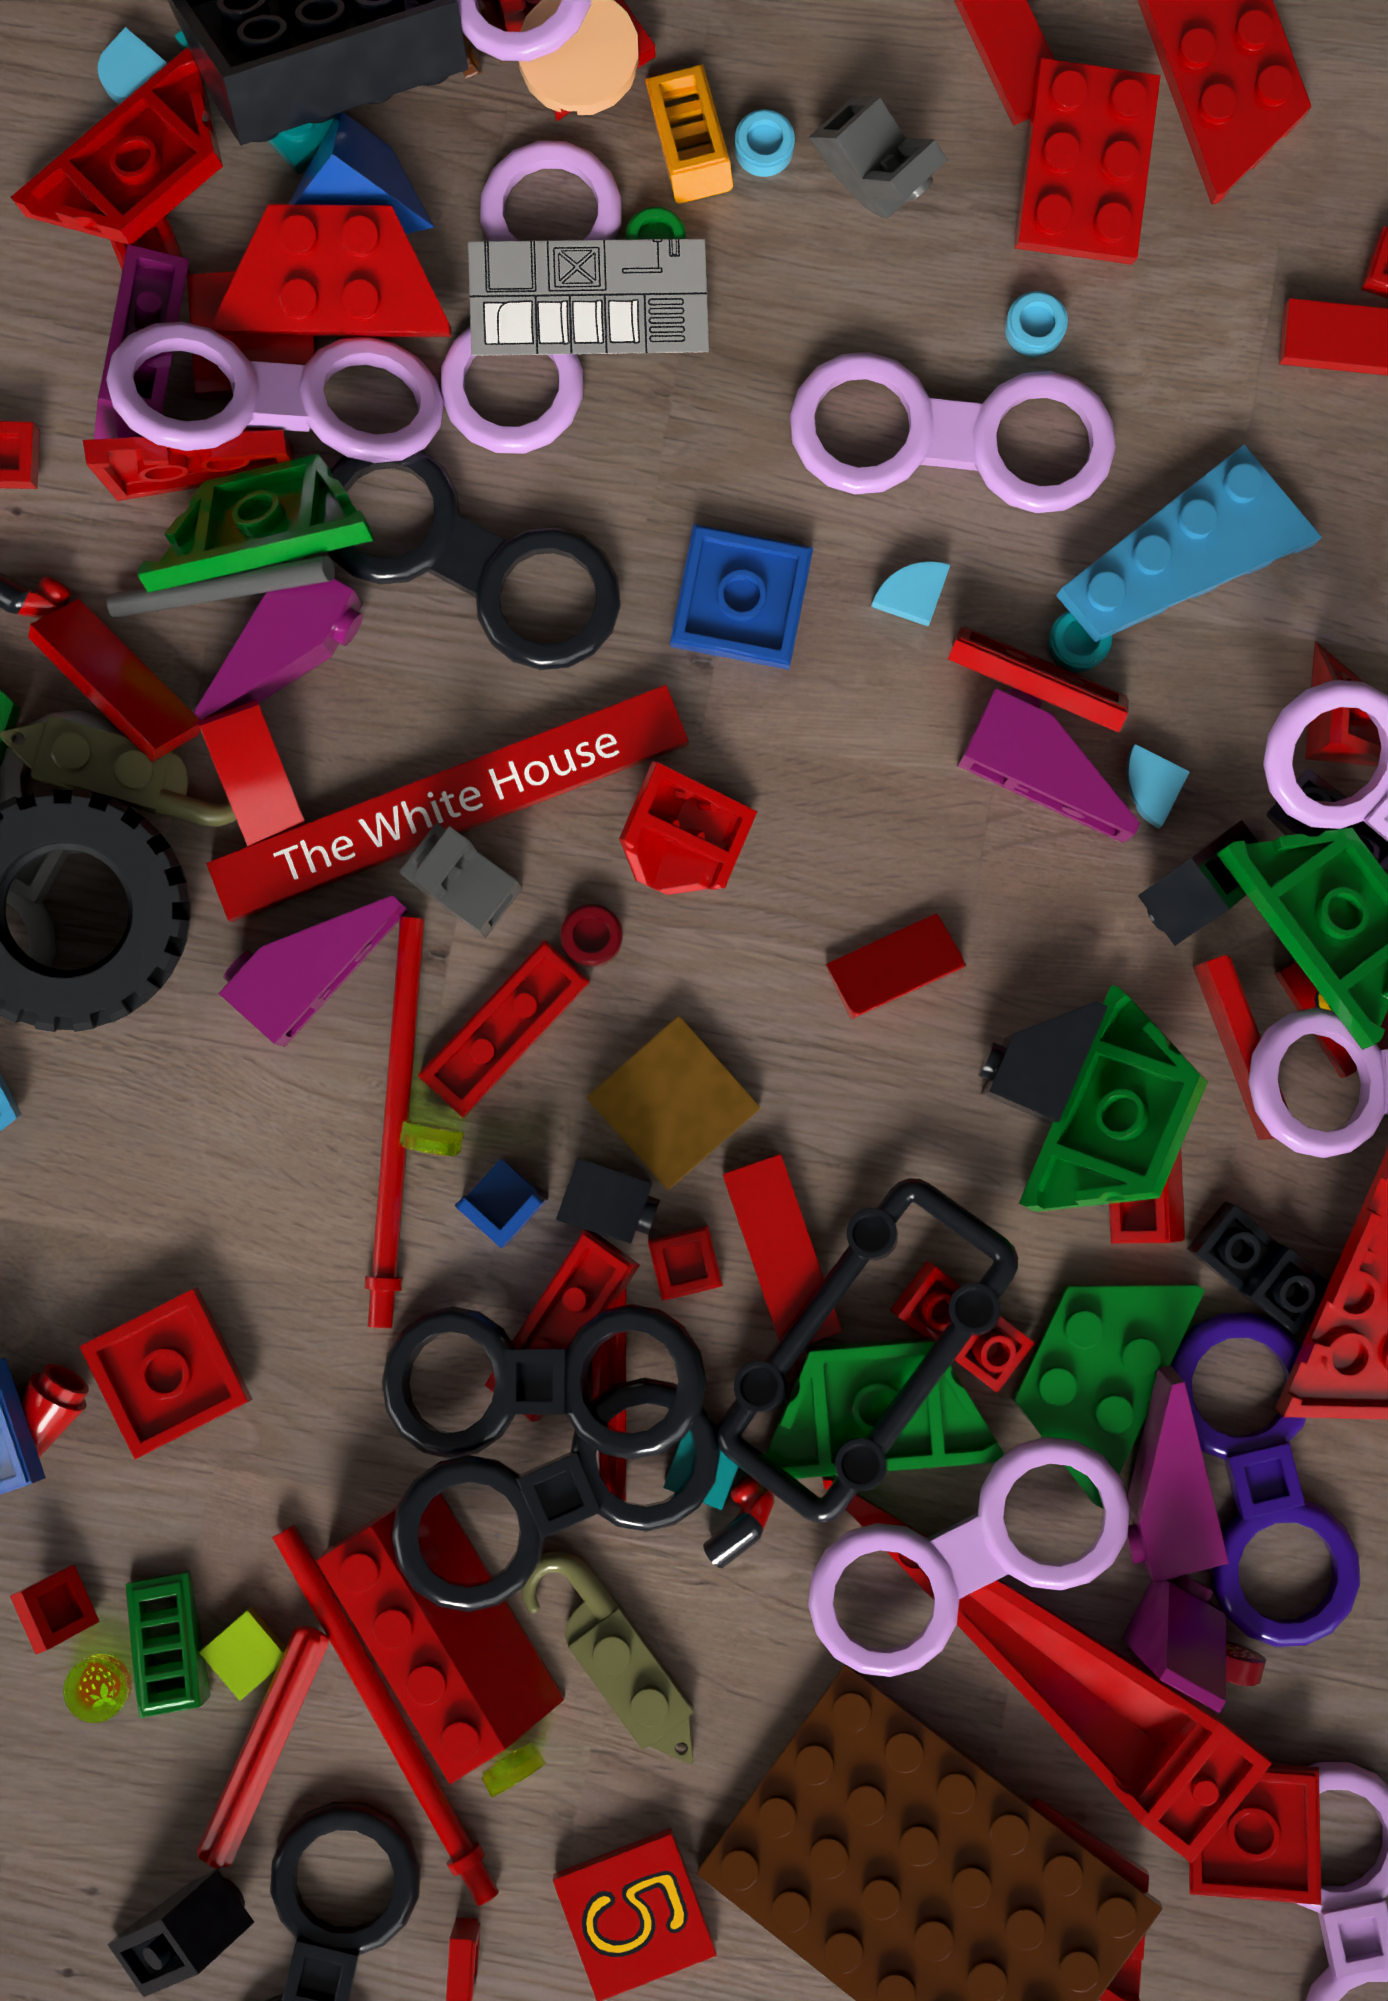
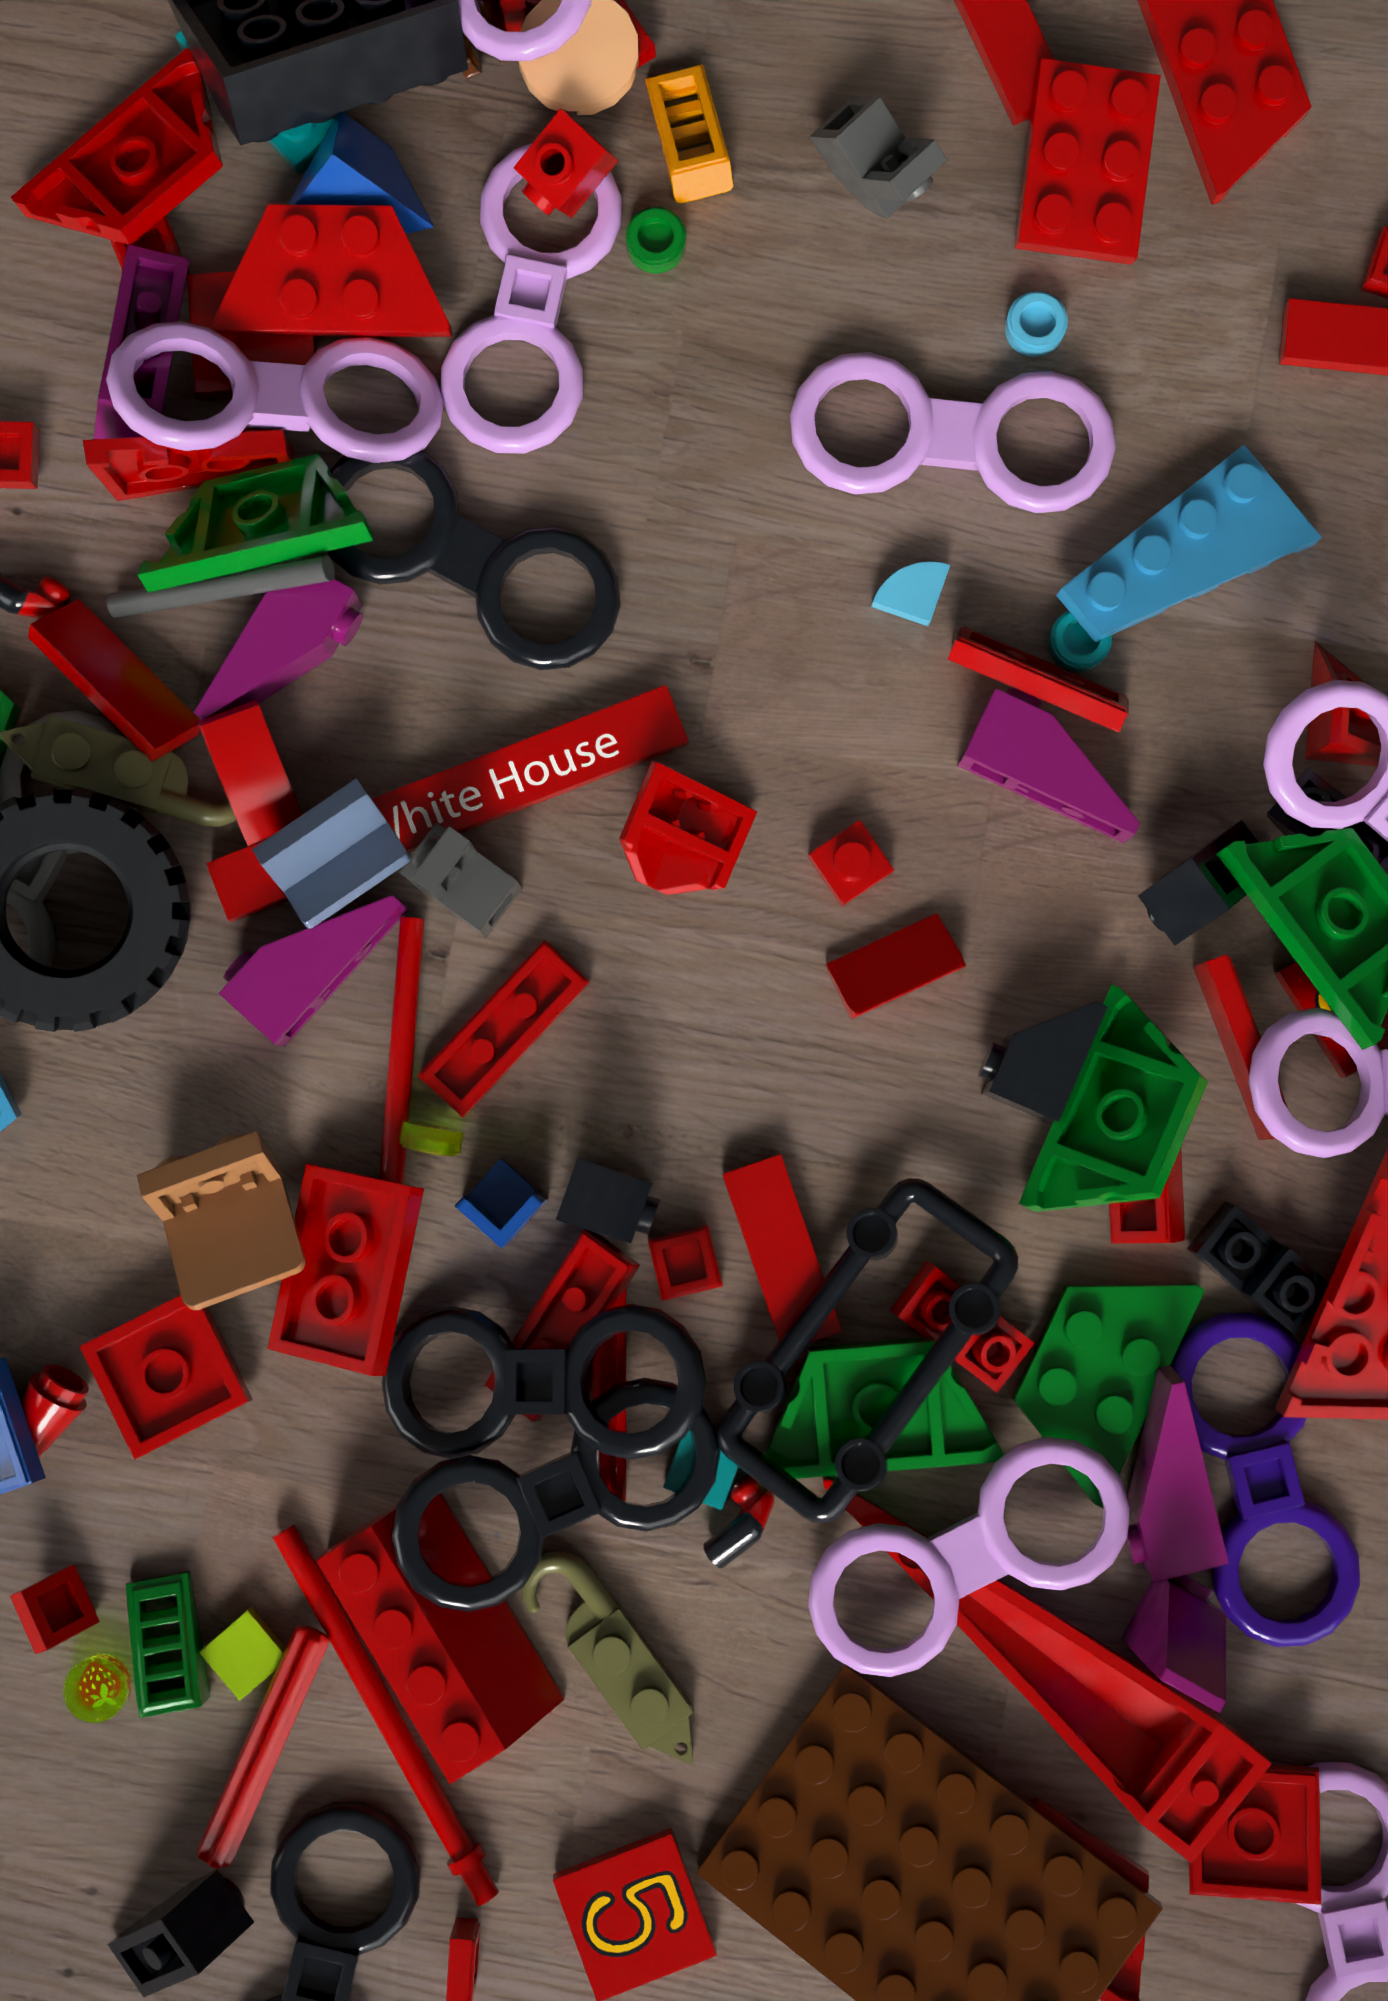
medium azure tile [98,27,168,104] -> none
light grey sticker [468,239,709,356] -> none
clear neon green tile [480,1742,546,1798] -> none
dark red tile [561,904,623,967] -> none
pearl gold tile [586,1015,761,1191] -> none
blue tile [670,524,813,670] -> none
medium azure tile [734,109,795,177] -> none
medium azure tile [1125,744,1190,829] -> none
dark red tile [1226,1641,1266,1686] -> none
none -> medium nougat bracket [136,1131,306,1310]
none -> sand blue panel [252,778,411,929]
none -> red plate [267,1164,424,1376]
none -> red brick [513,108,619,218]
none -> red plate [808,820,895,907]

